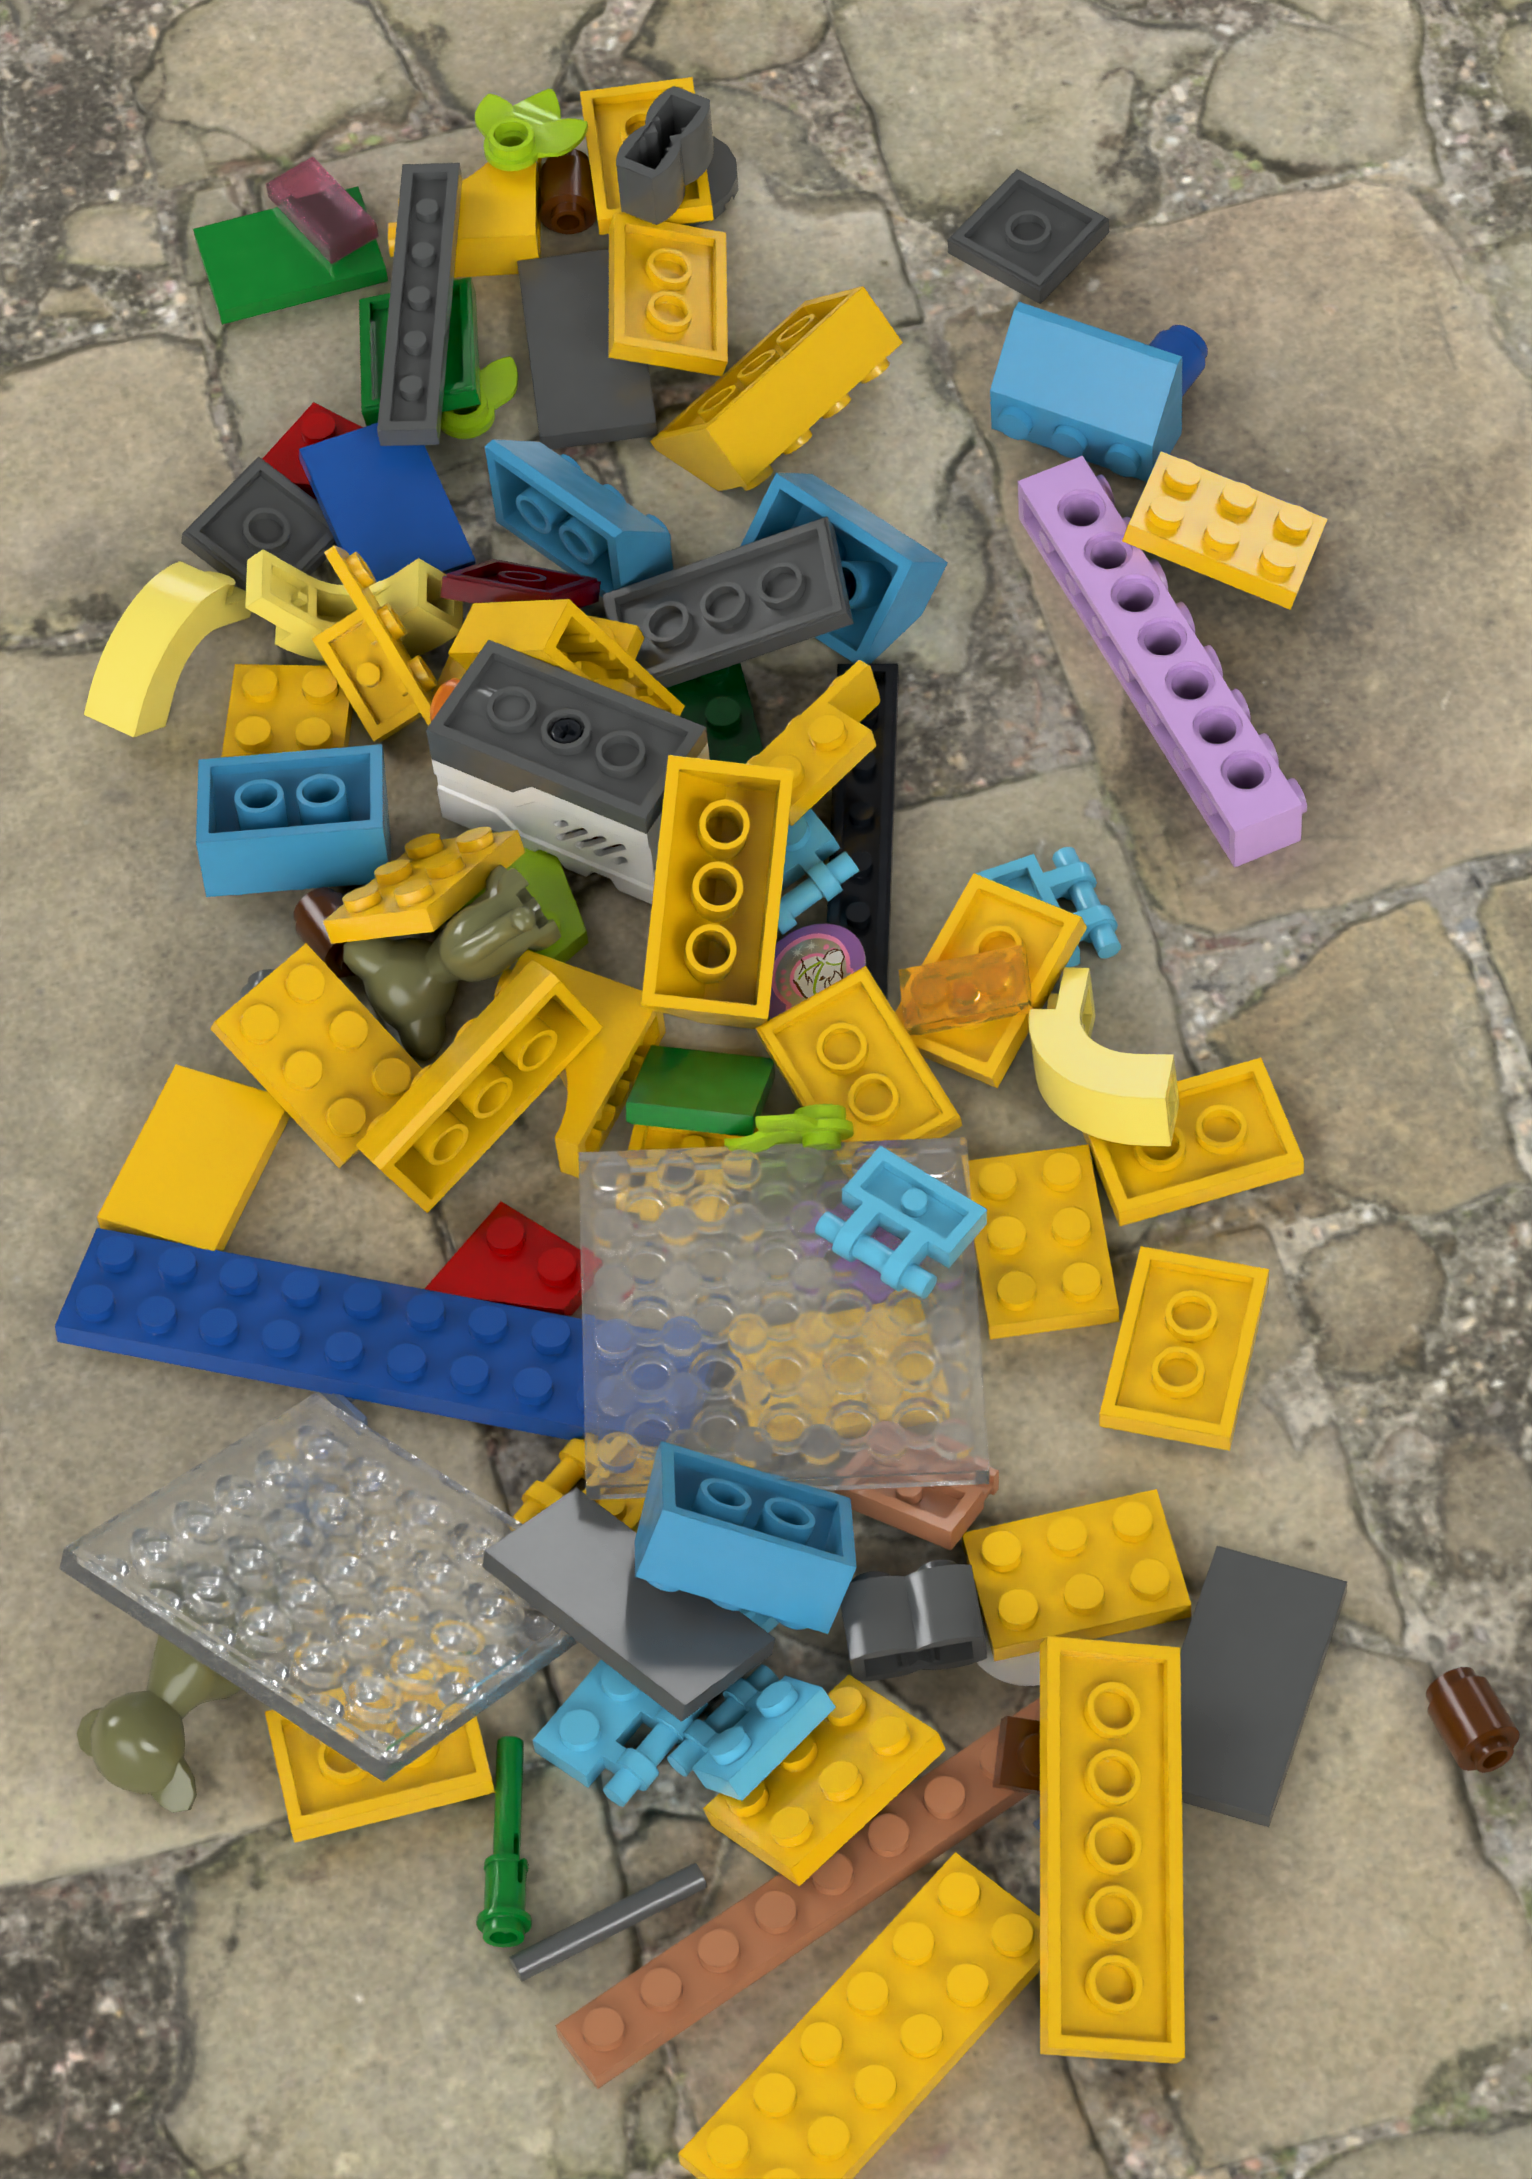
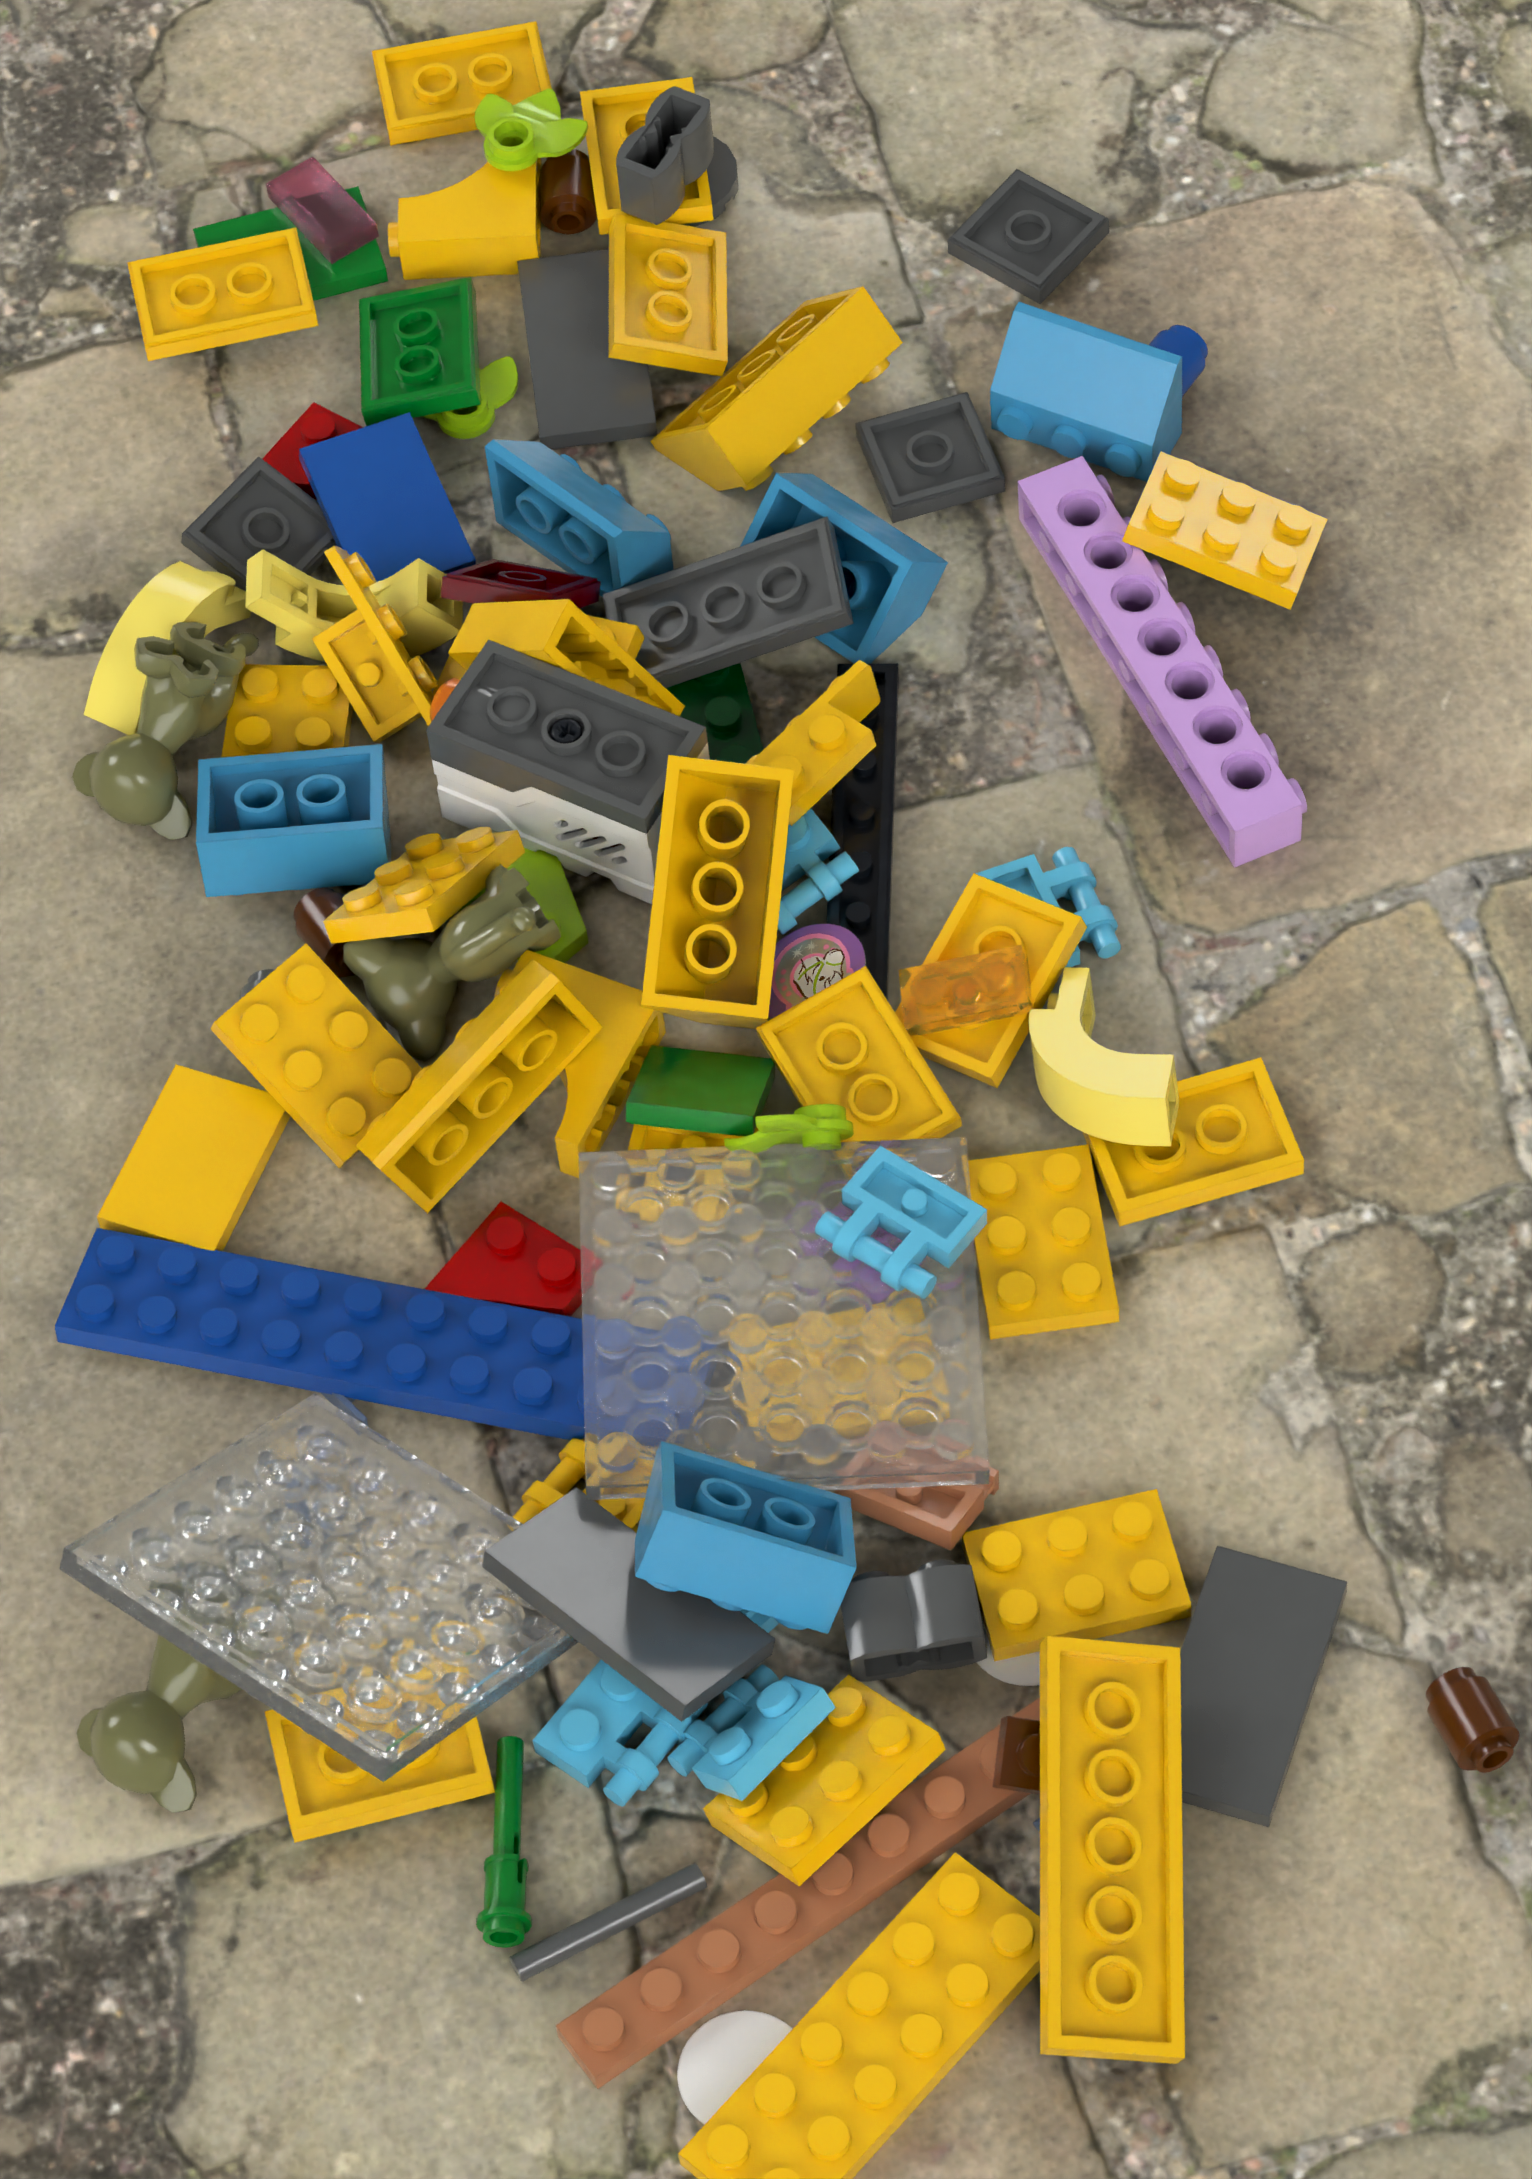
dark grey plate [377,163,463,446] -> none
yellow plate [1099,1246,1269,1451] -> none
none -> olive animal [72,622,259,840]
none -> yellow tile [127,227,319,361]
none -> yellow tile [372,21,552,146]
none -> white sticker [677,2010,792,2125]
none -> dark grey tile [855,392,1005,523]

